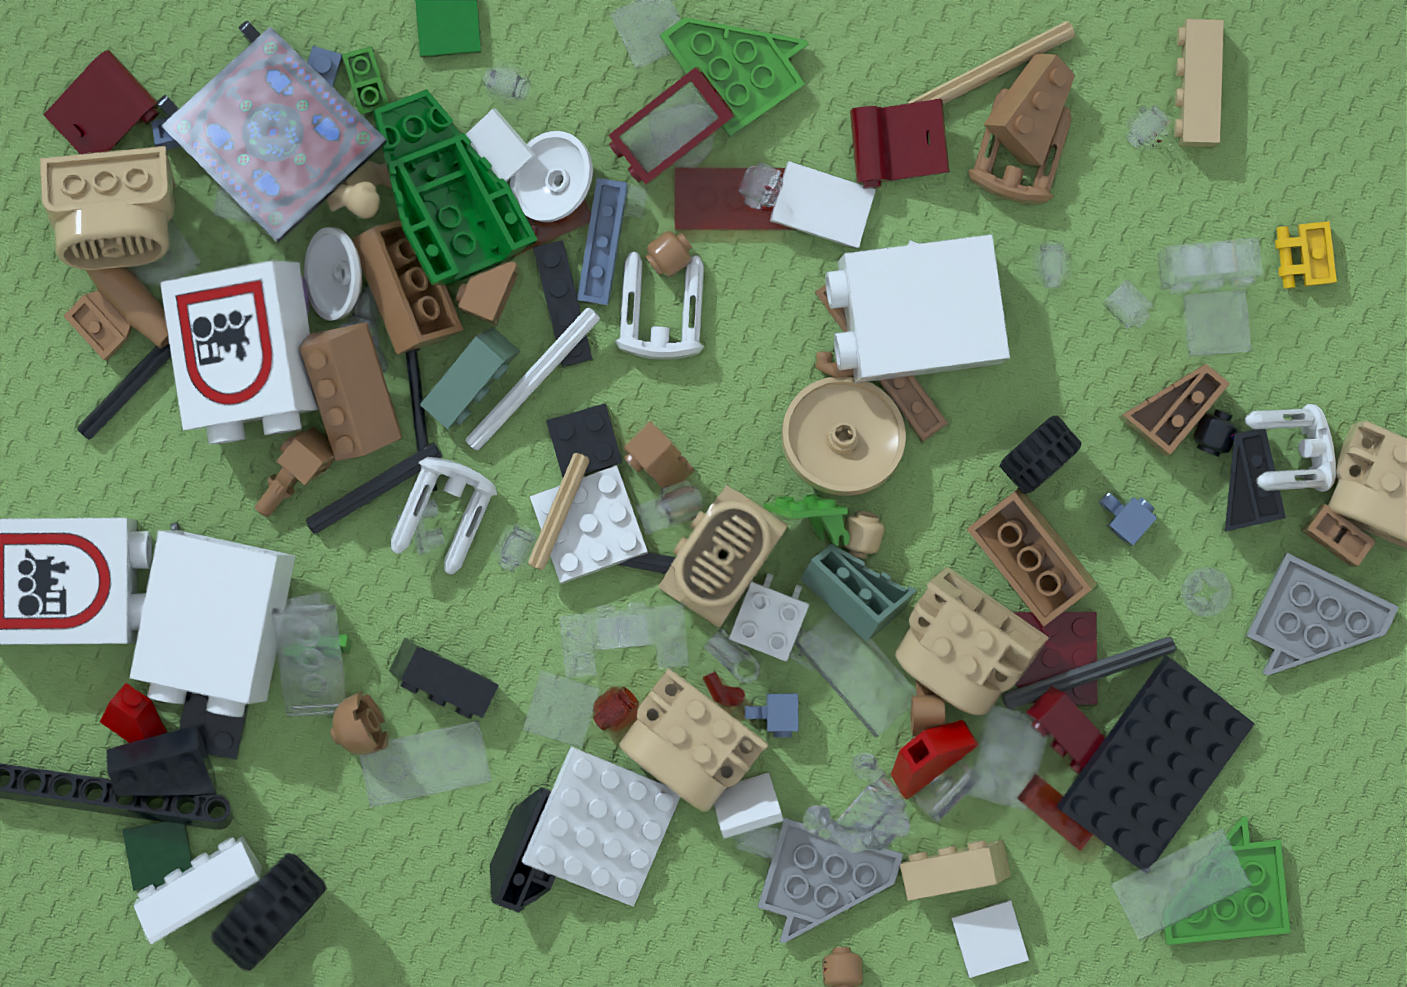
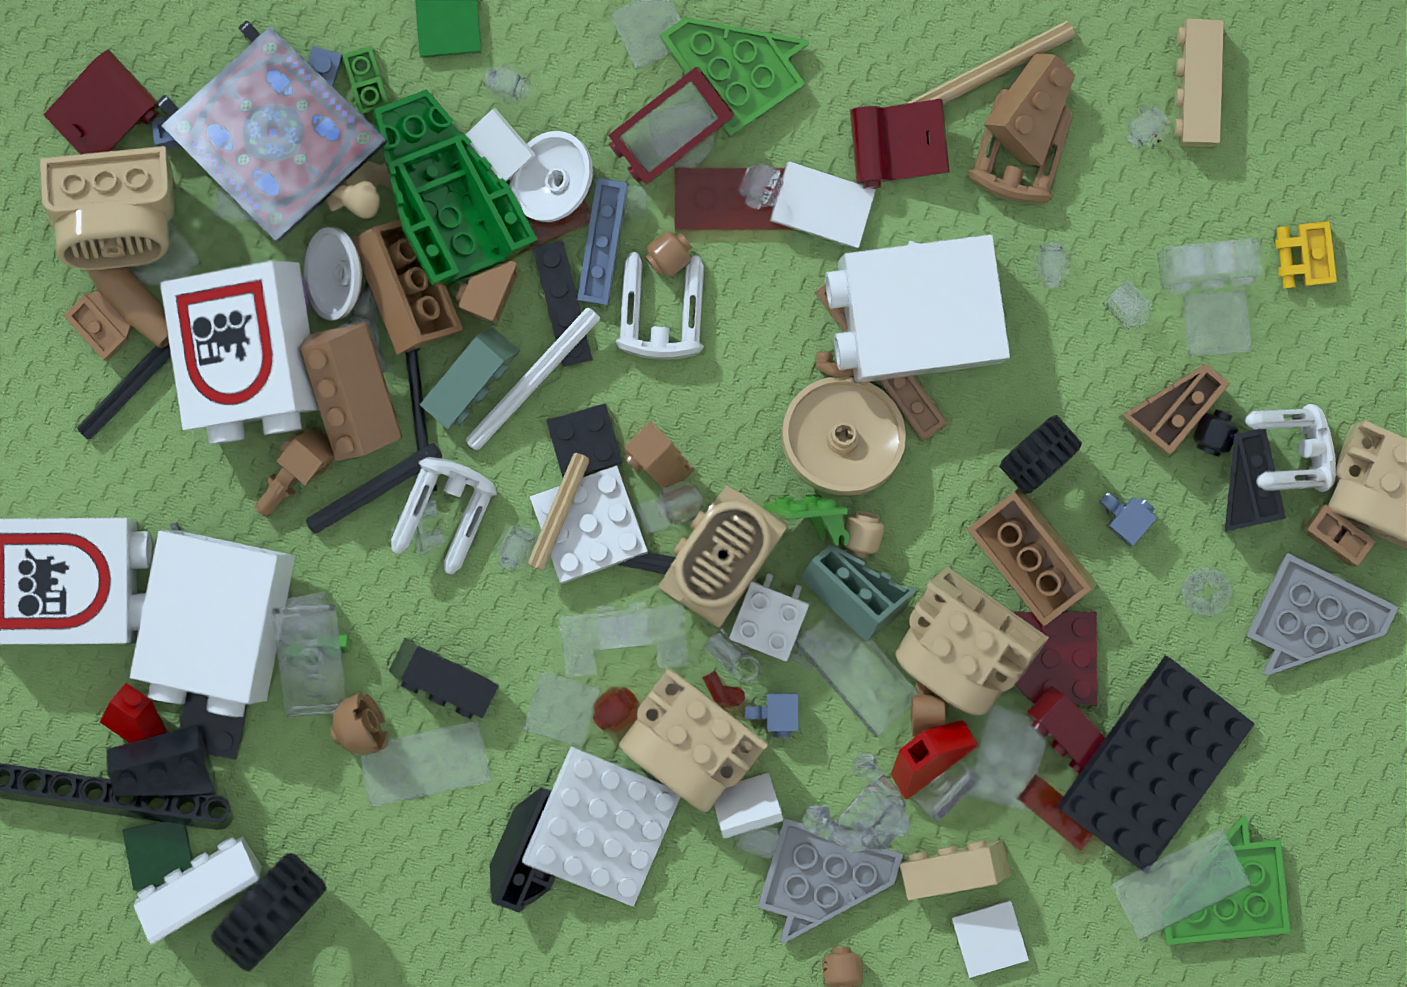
dark grey axle [1002,637,1176,709] -> none

